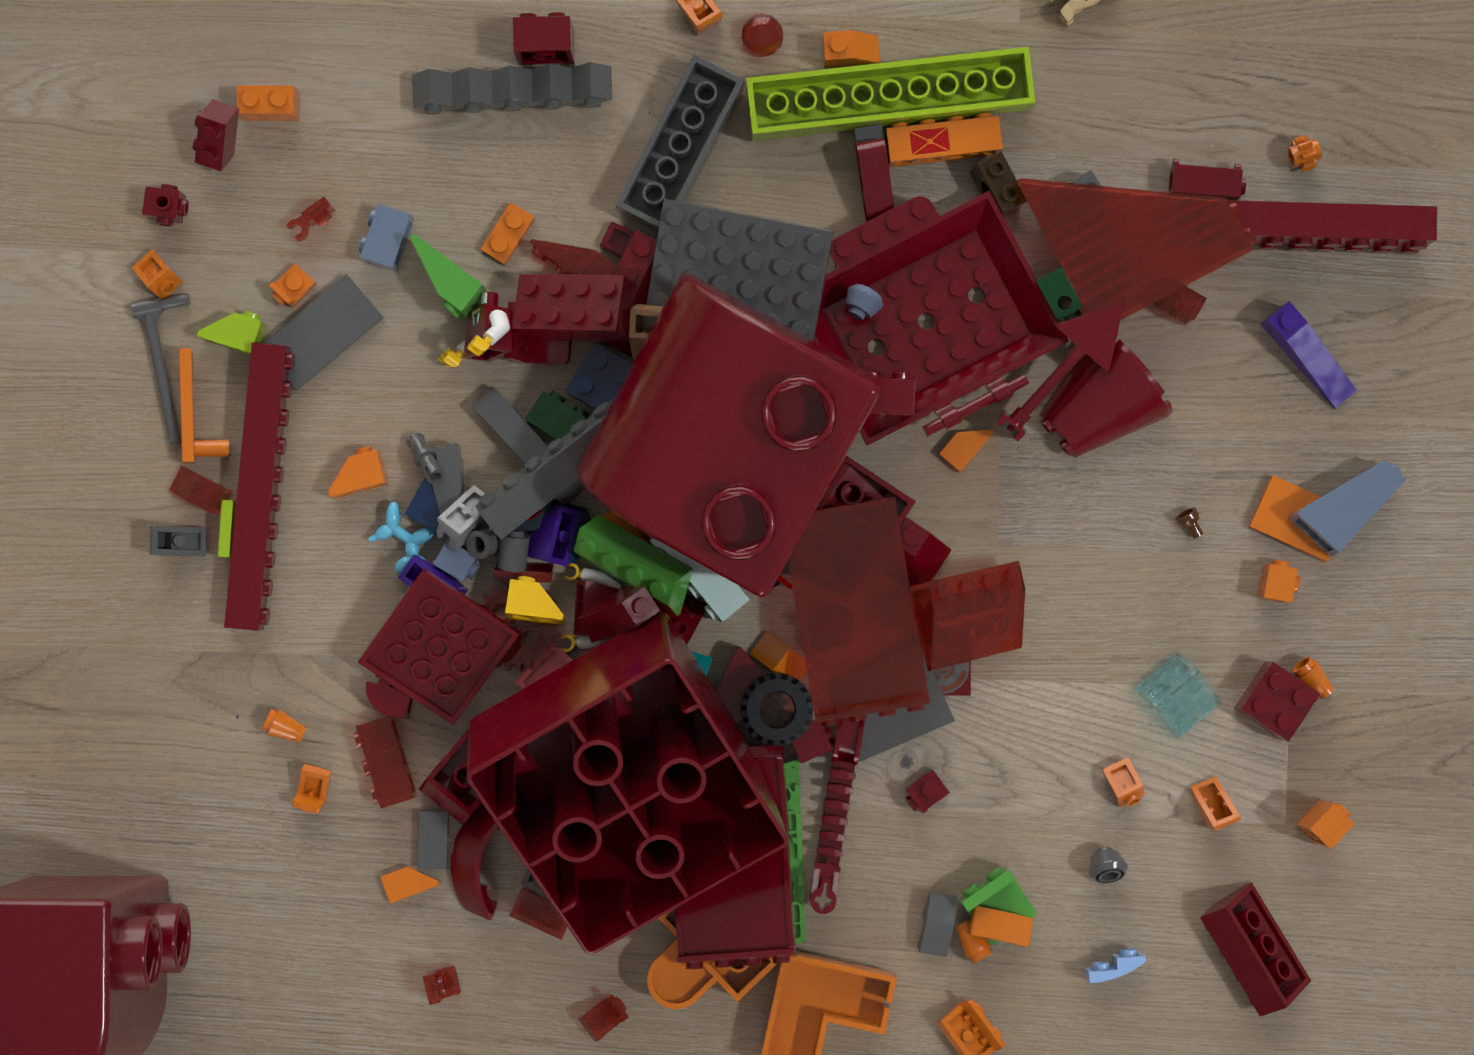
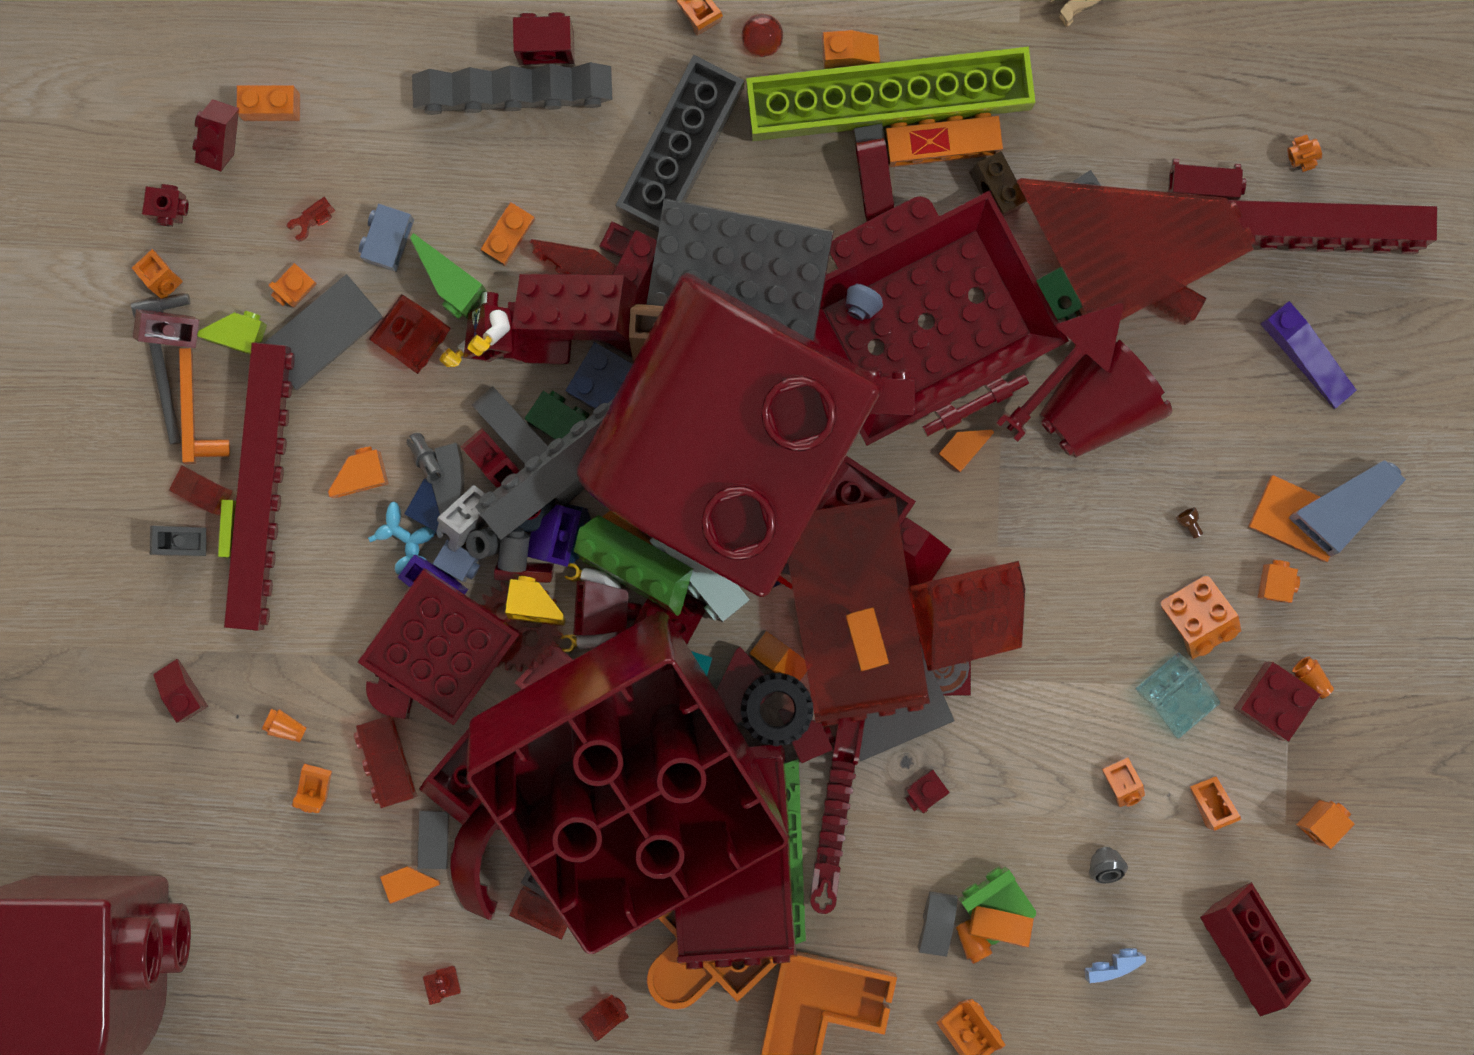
dark red slope [577,586,660,643] -> none
none -> dark red brick [133,309,199,348]
none -> dark red slope [153,659,209,723]
none -> clear red slope [369,294,451,374]
none -> dark red brick [460,428,520,488]
none -> orange slope [845,608,889,671]
none -> orange bracket [1161,576,1241,660]

